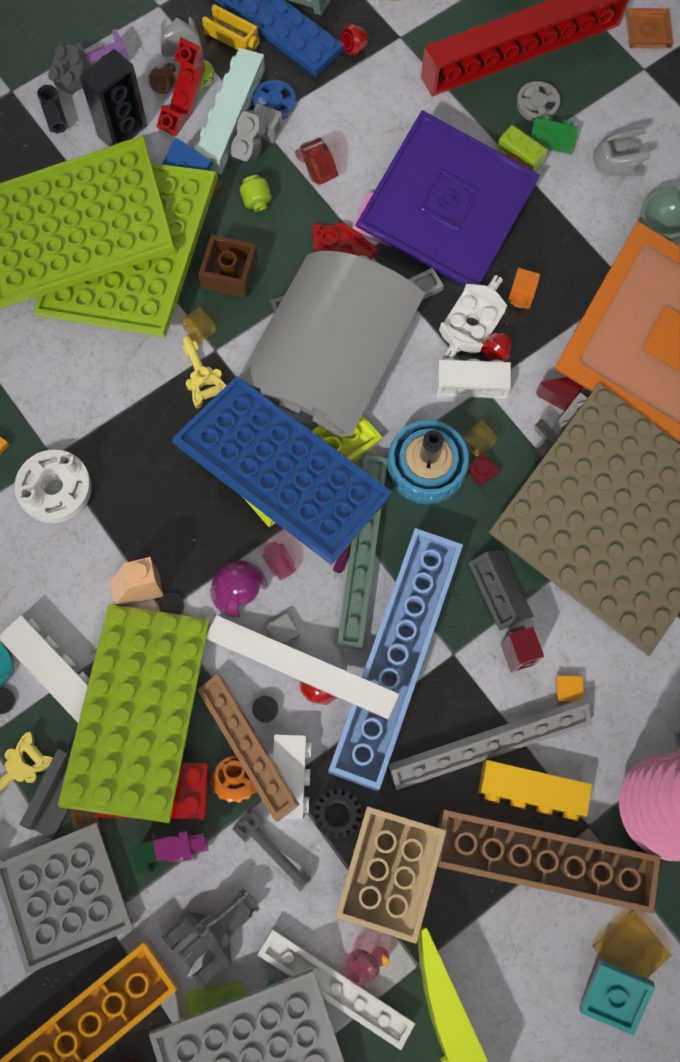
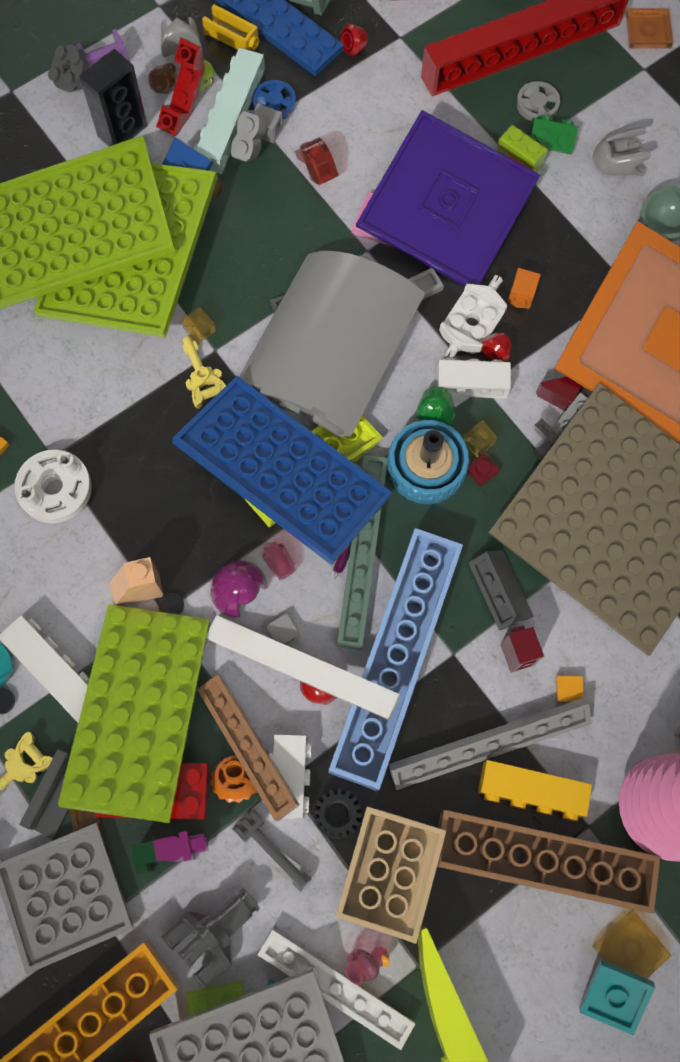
black piece [37,84,68,134] -> none
reddish brown brick [198,234,258,299] -> none
lime head [240,175,272,212] -> none
black tile [252,696,278,723] -> none
red tile [312,223,379,260] -> none
none -> green hair [415,387,456,426]

